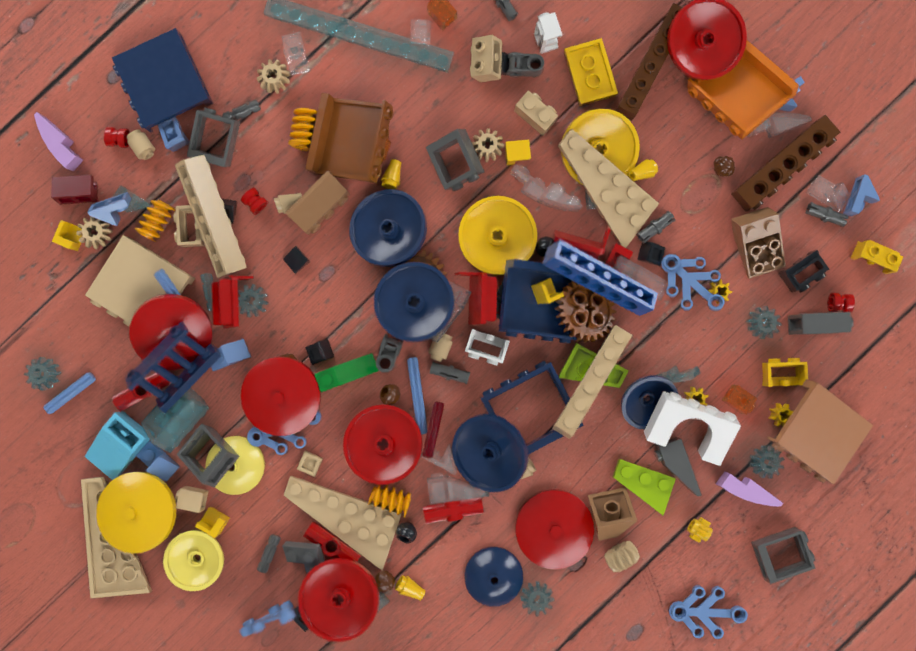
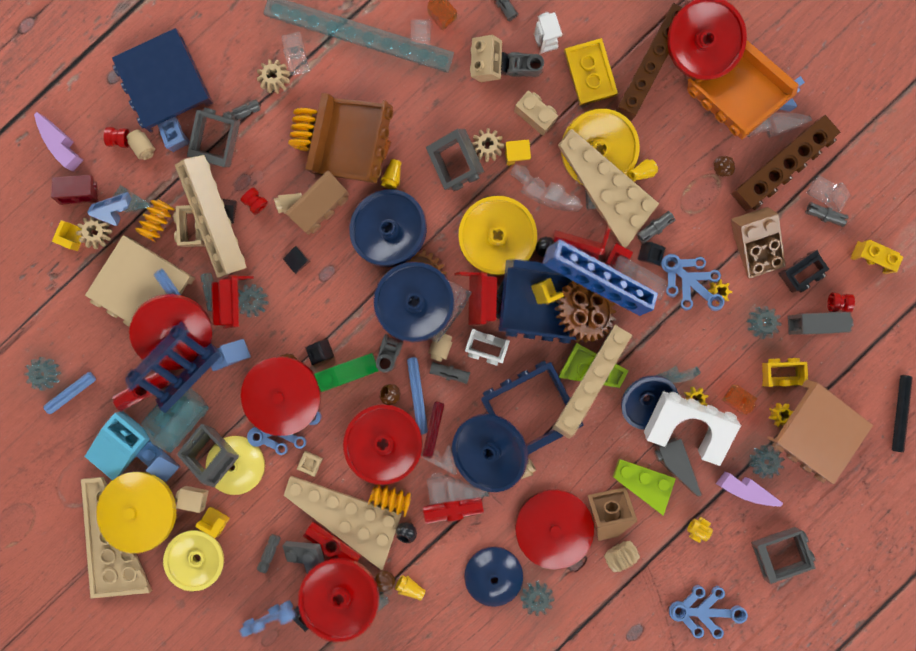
medium blue slope [843,174,880,217] -> none
none -> black axle [892,375,913,453]

